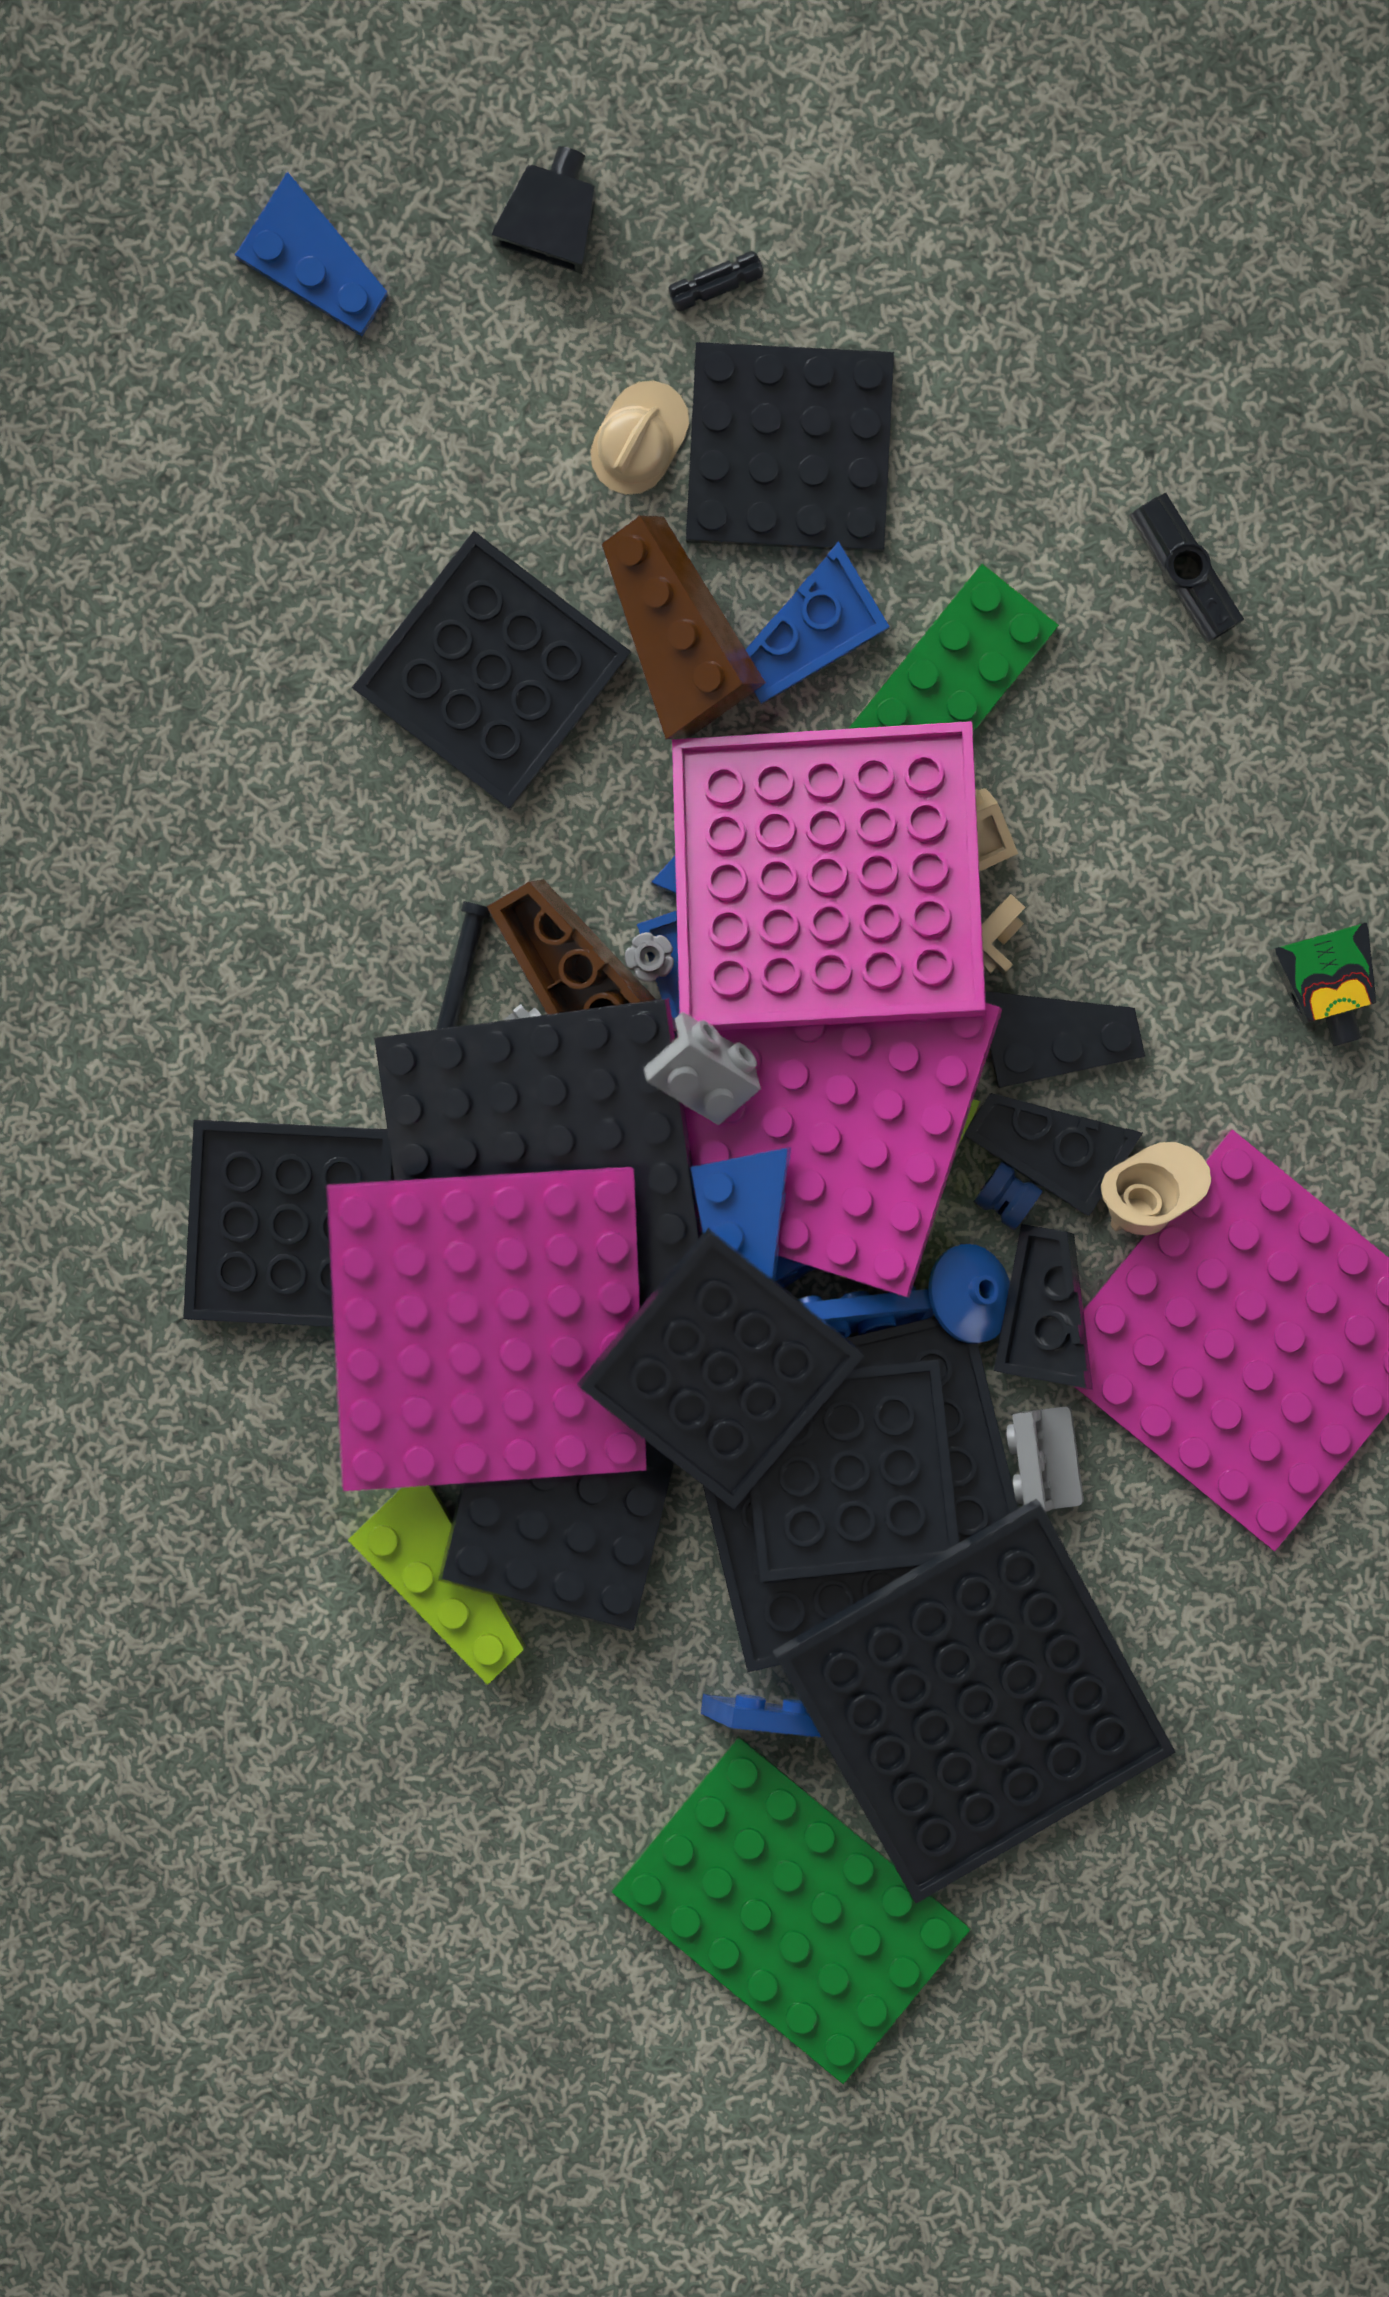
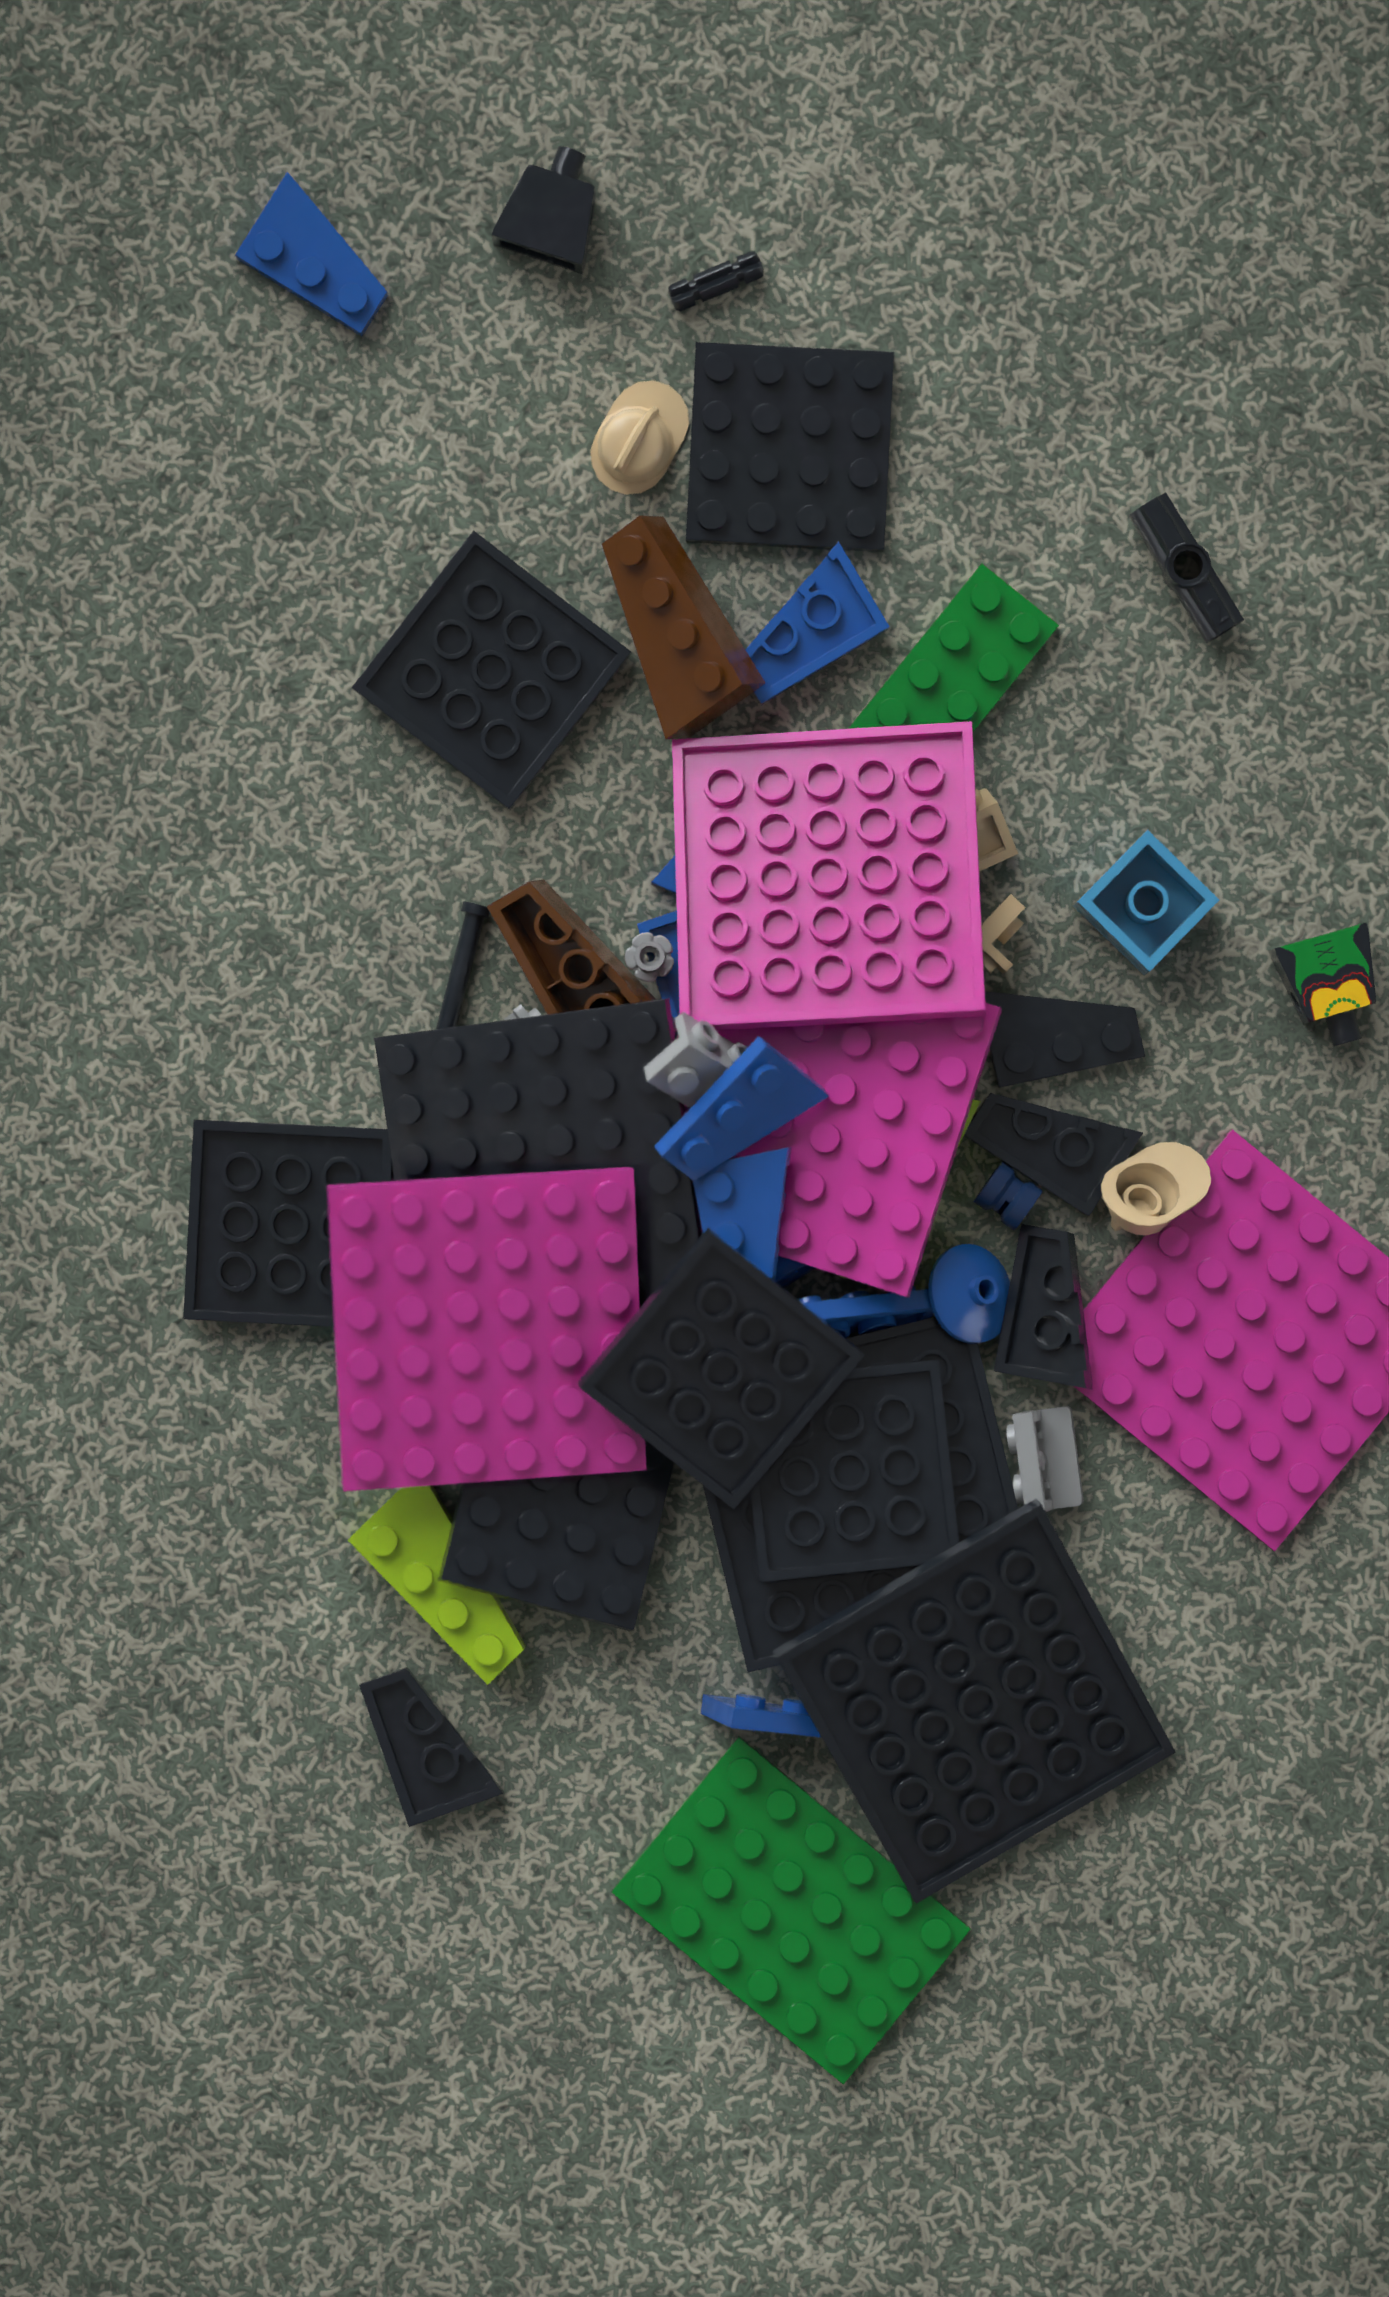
none -> black wing [359,1667,504,1827]
none -> blue wing [654,1036,829,1181]
none -> dark azure brick [1073,830,1219,975]

